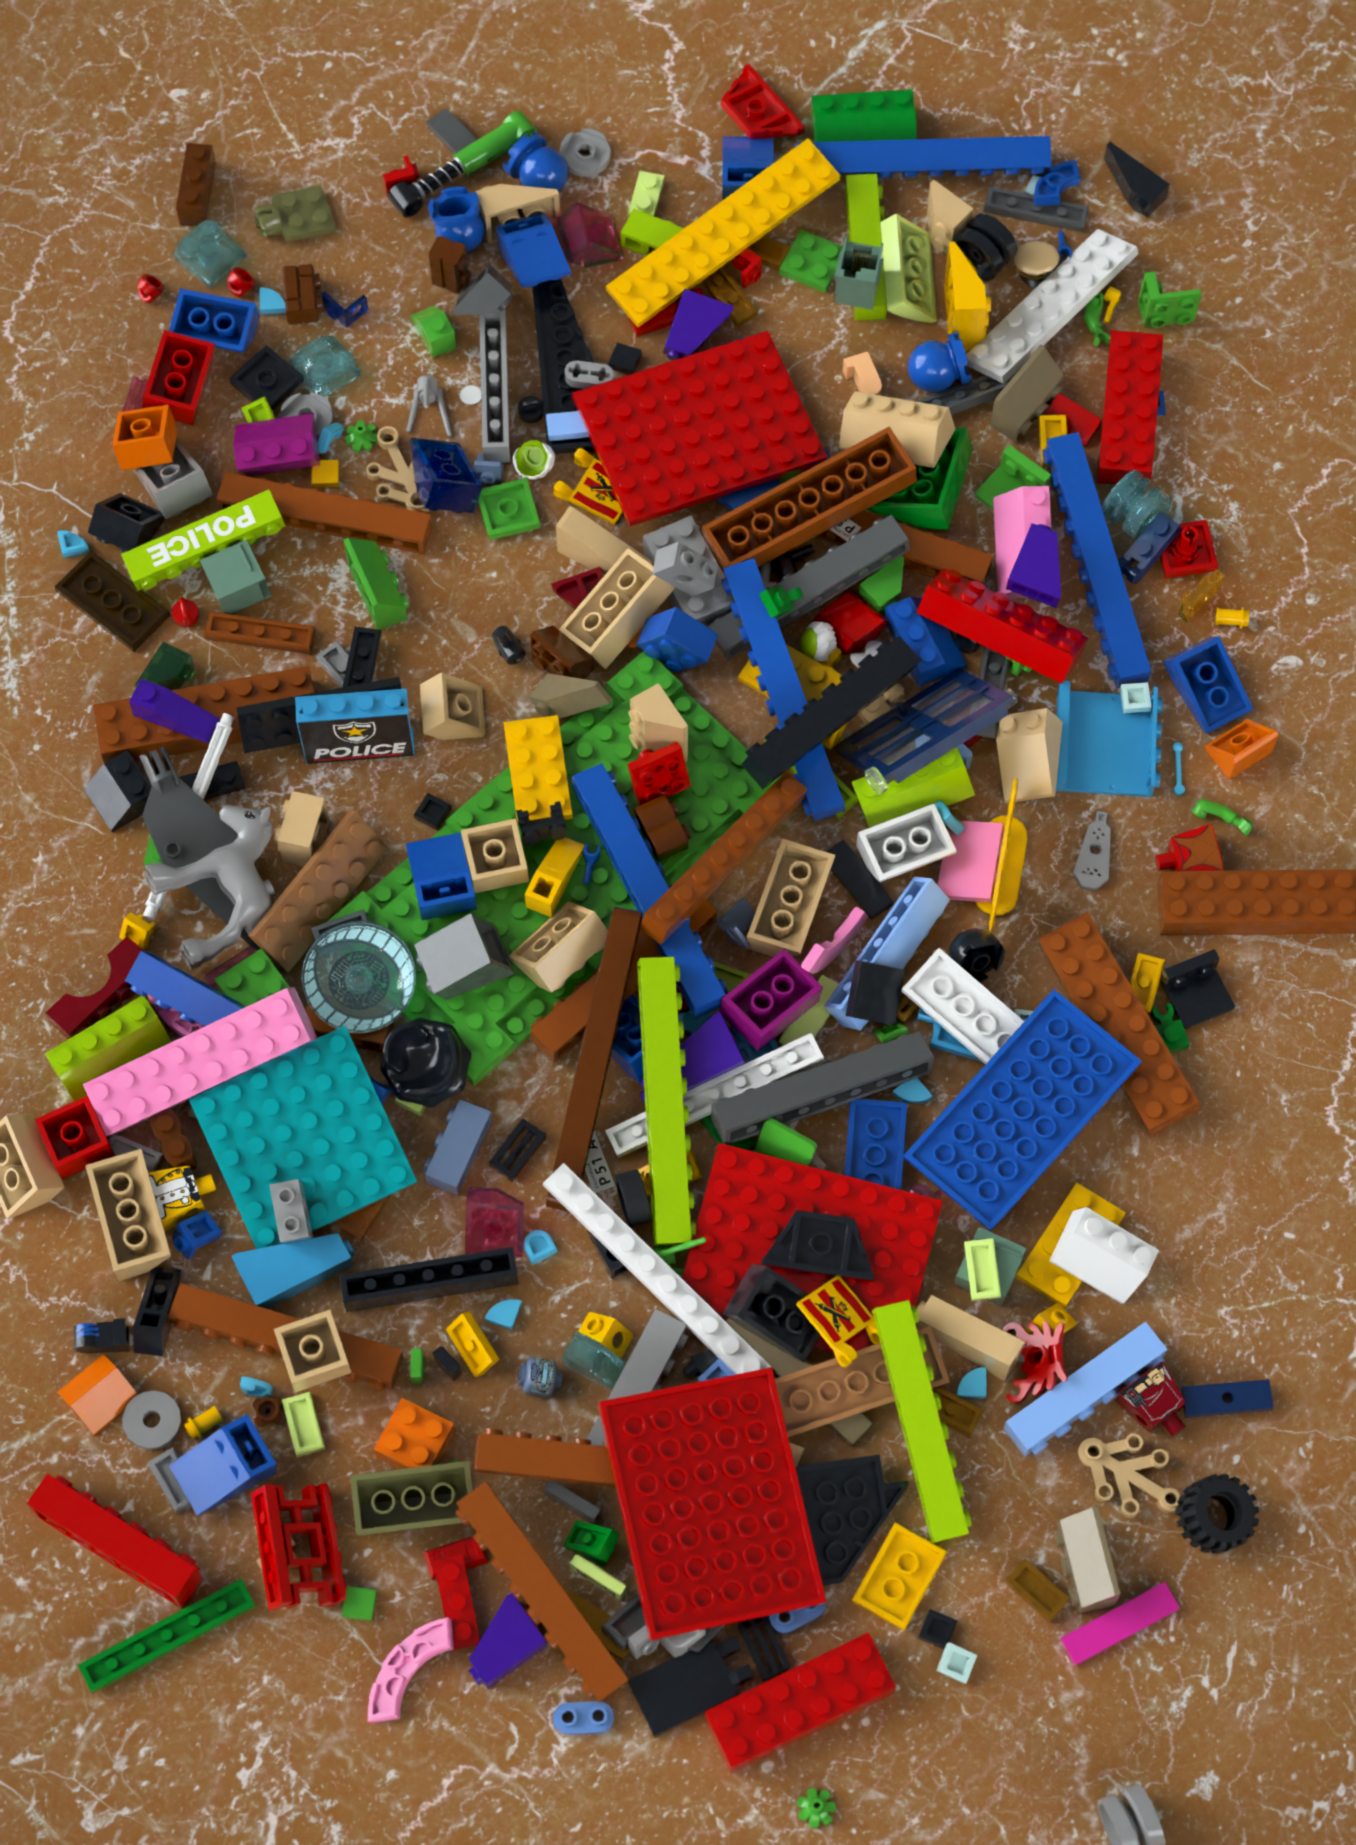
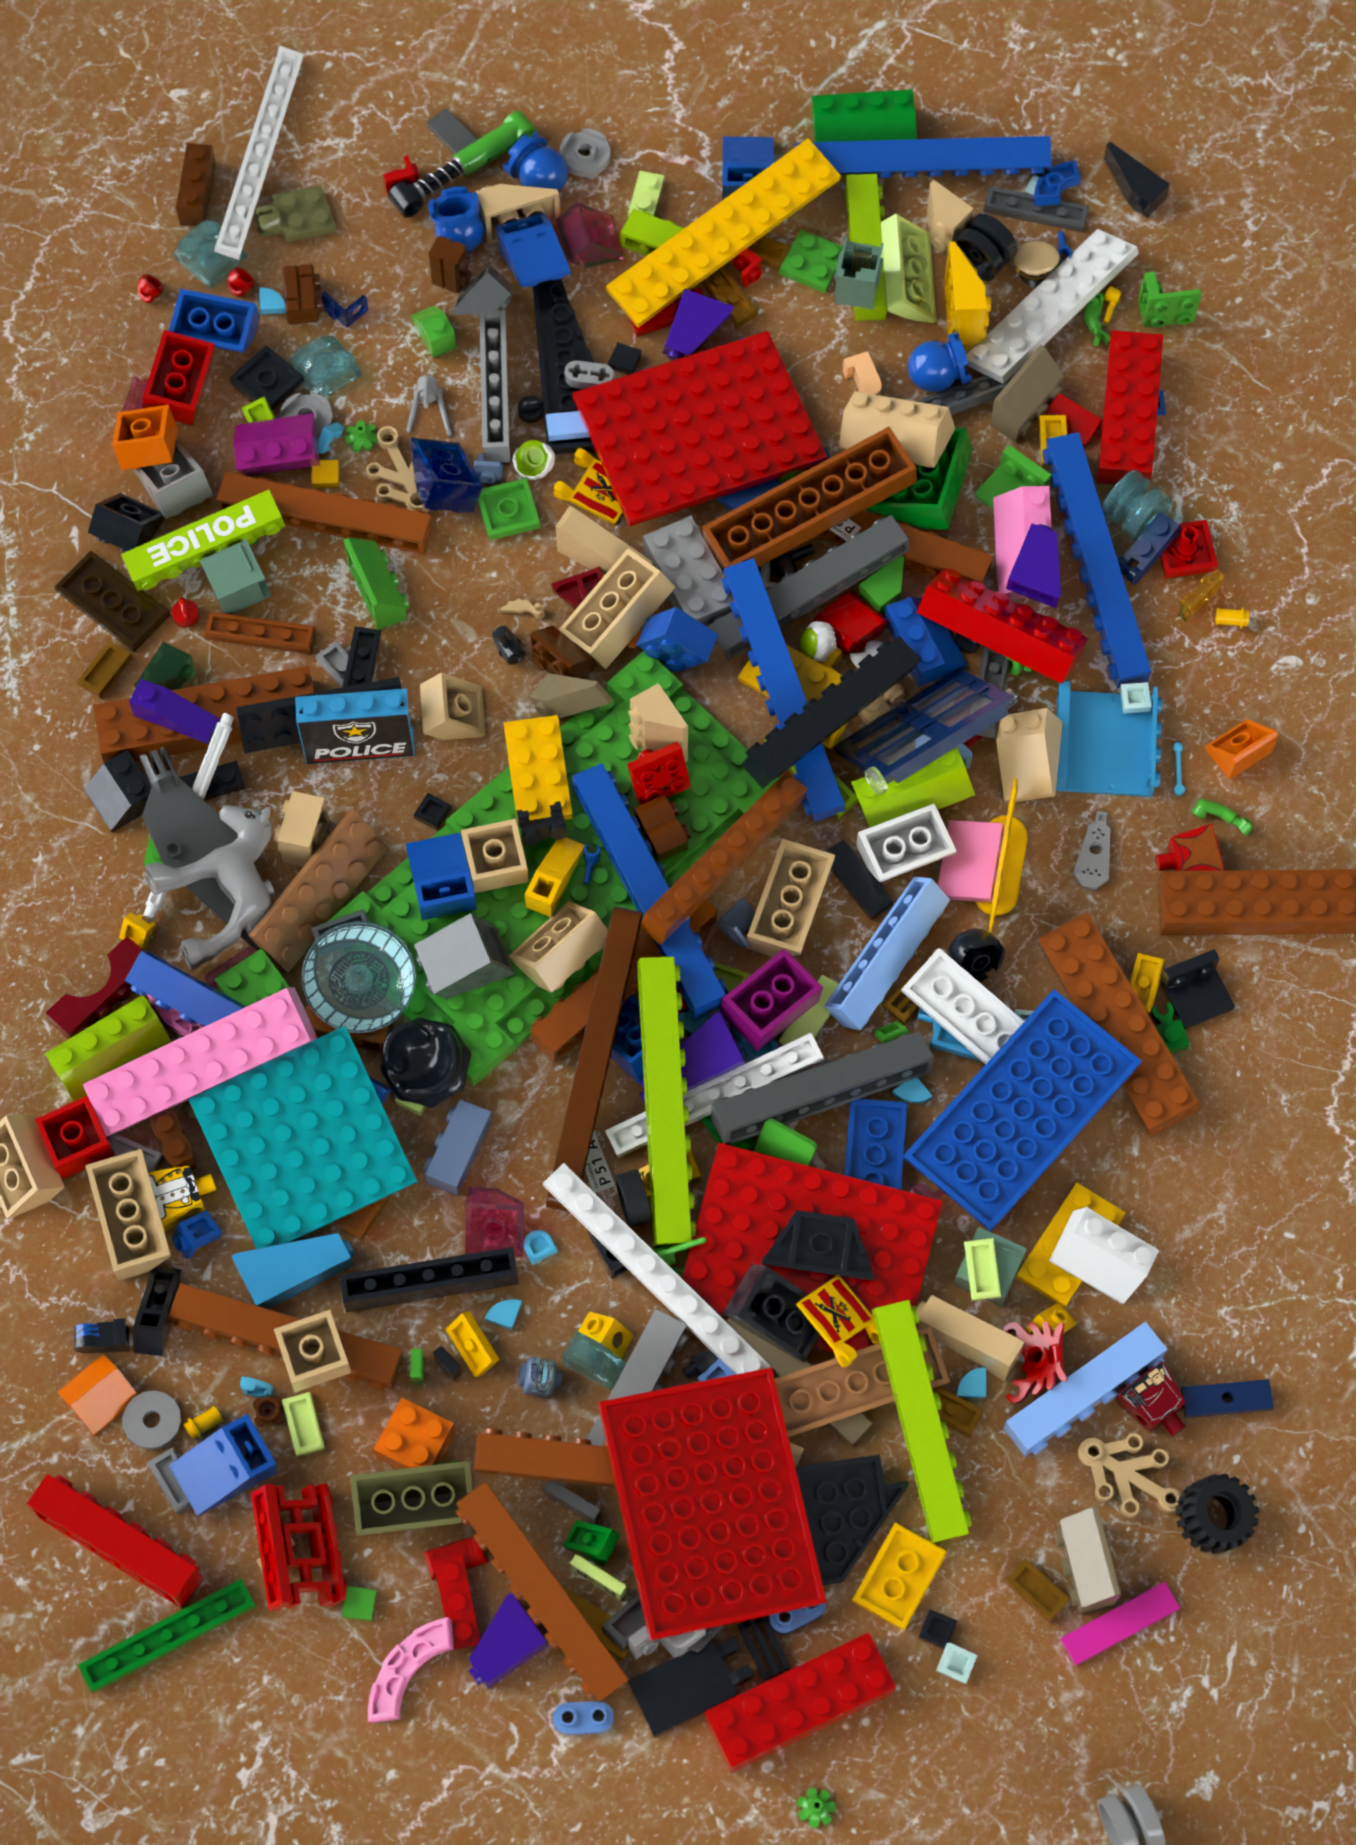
medium azure tile [57,530,90,558] -> none
light grey brick [270,1179,313,1244] -> none
white sticker [460,385,481,405] -> none
black tile [489,1119,546,1182] -> none
light grey brick [652,542,718,596] -> none
red wing [720,63,805,139] -> none
green plate [759,586,804,619] -> none
bright pink tile [801,907,868,973] -> none
black tile [845,960,905,1026] -> none
medium azure tile [935,800,965,836] -> none
blue slope [1163,636,1253,734] -> none
none -> pearl gold tile [77,641,132,699]
none -> white plate [214,46,304,260]
none -> tan piece [500,598,545,619]

